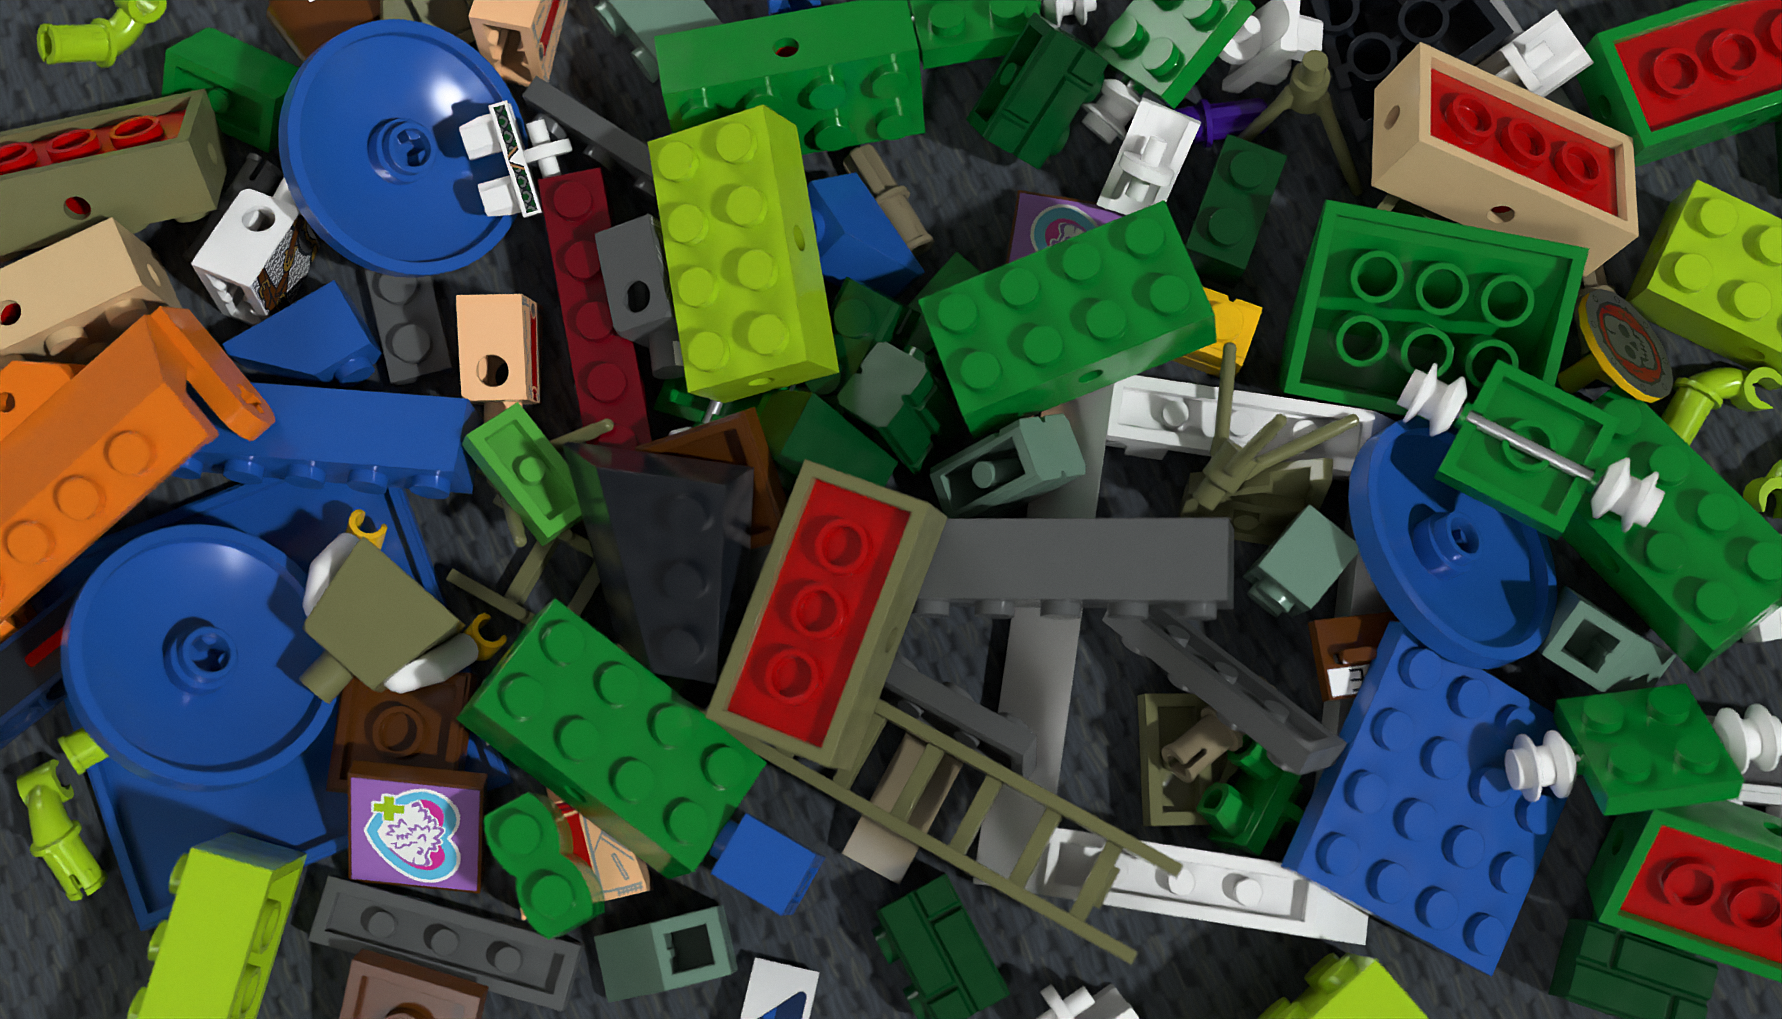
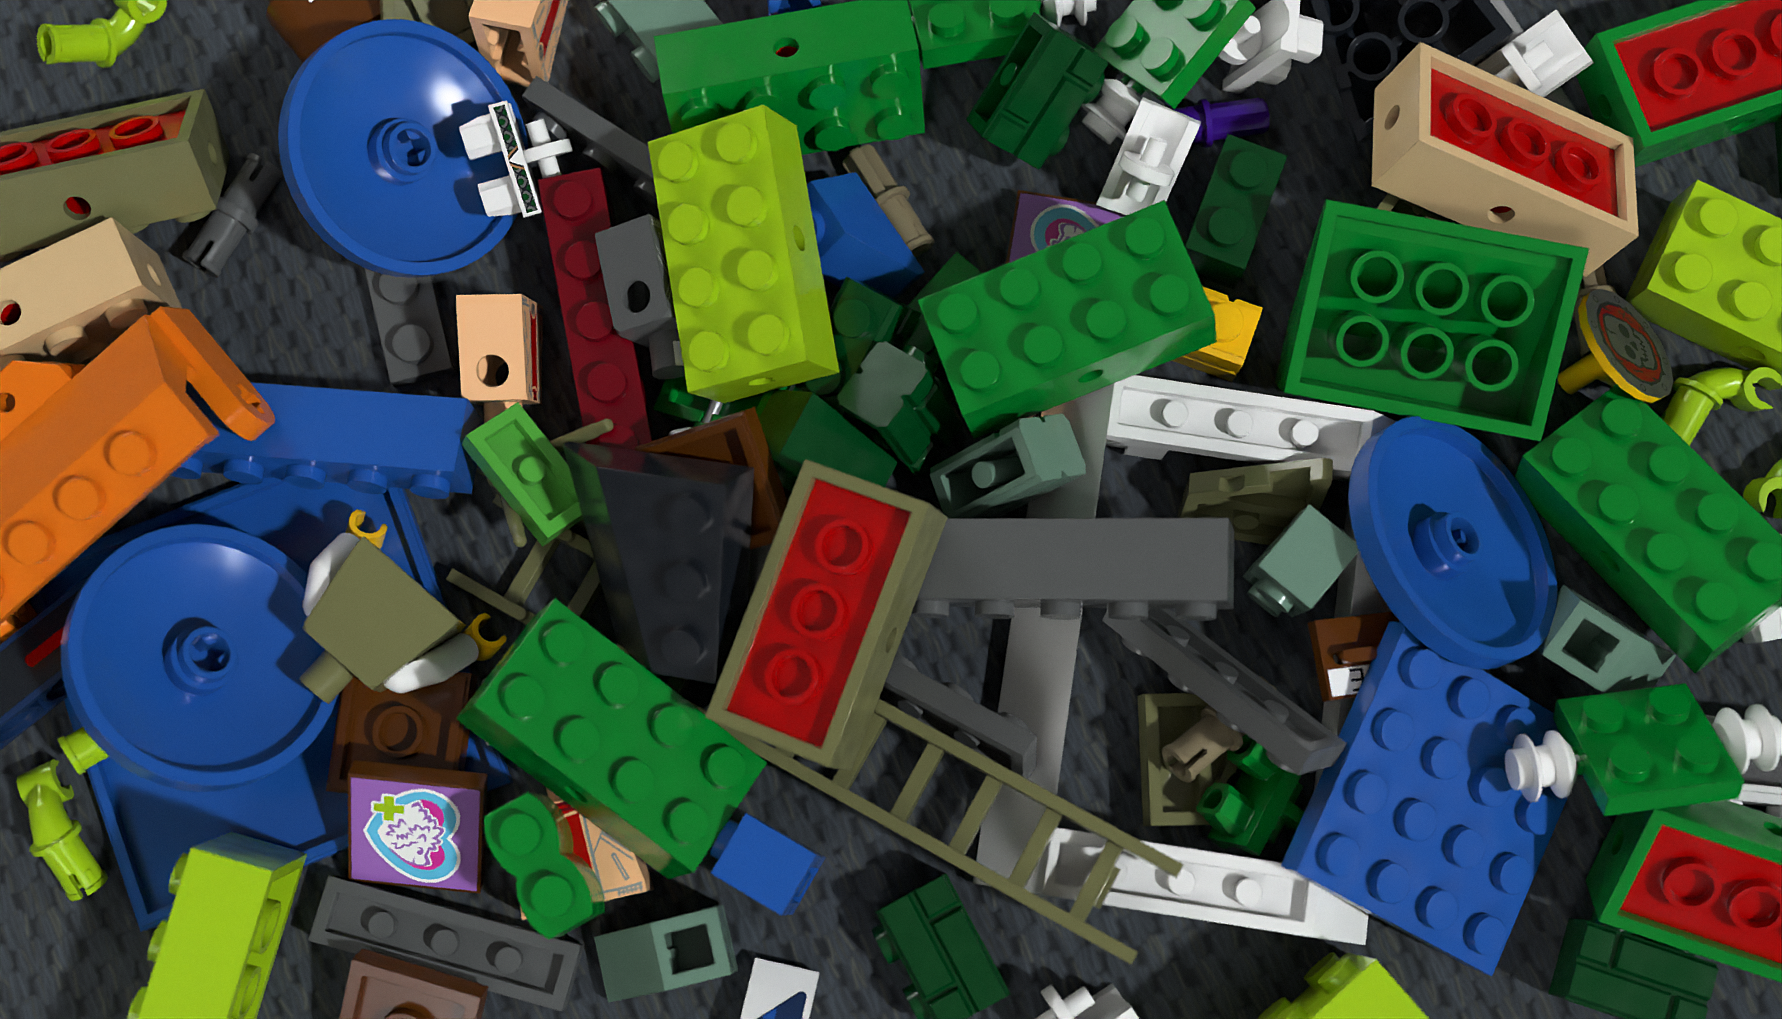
green panel [161,28,300,153] -> none
white torso [191,177,320,326] -> none
blue slope [222,280,385,388] -> none
dark tan slope [842,732,964,885] -> none
olive plant [1192,342,1359,511] -> none
olive plant [1237,50,1363,196] -> none
green plate [1397,359,1665,540] -> none

